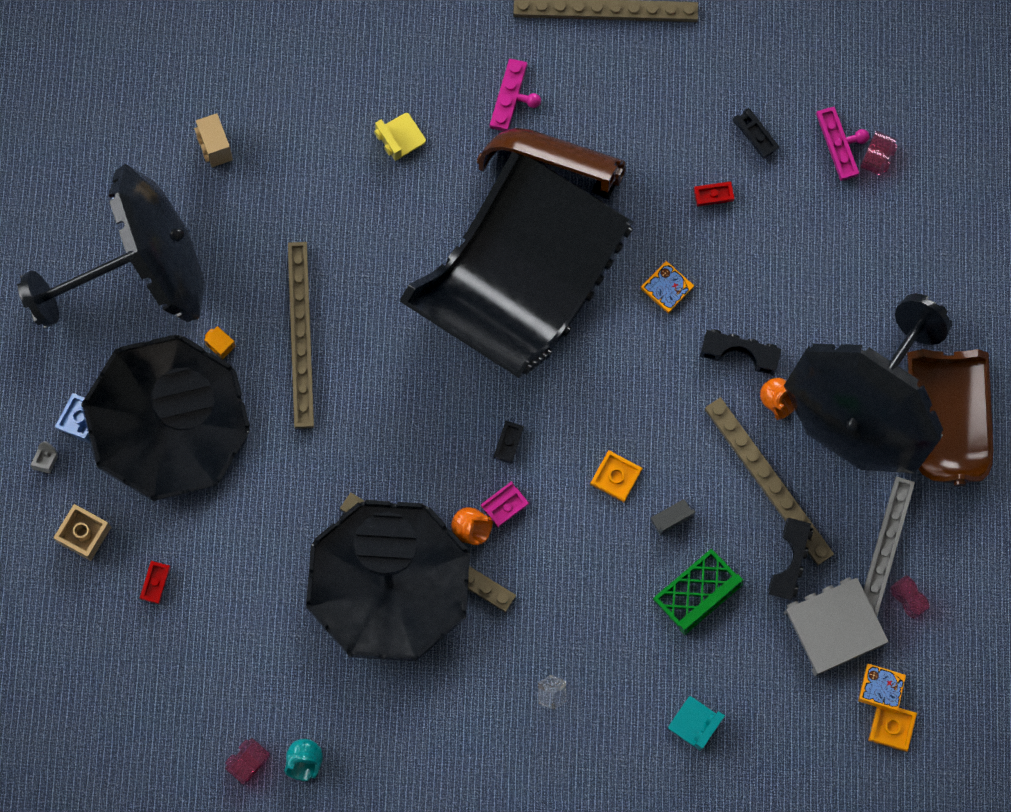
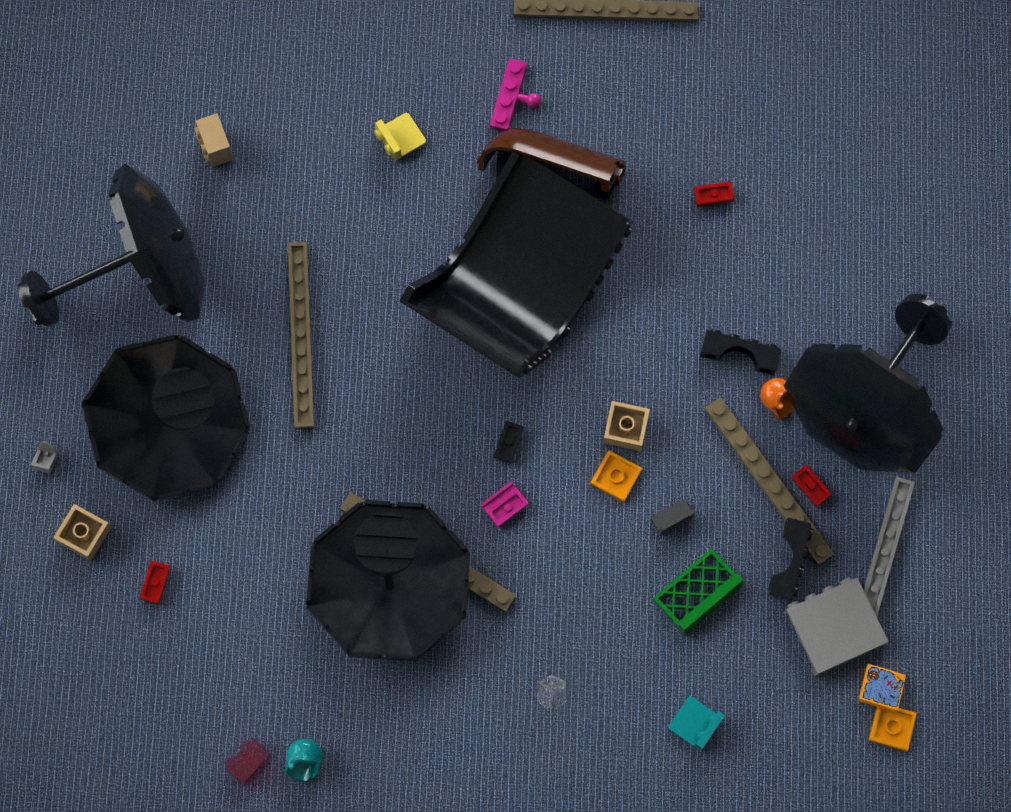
medium blue plate [55,393,91,444] -> none
light orange brick [204,326,236,360] -> none
orange hair [451,507,493,545] -> none
tile [640,261,694,314] -> none
black plate [733,108,779,159] -> none
dark pink plate [816,106,870,181] -> none
clear pink brick [860,131,898,176] -> none
clear pink brick [891,575,930,619] -> none
reddish brown panel [907,349,994,487] -> none
none -> tan brick [602,401,650,451]
none -> red plate [791,465,832,507]

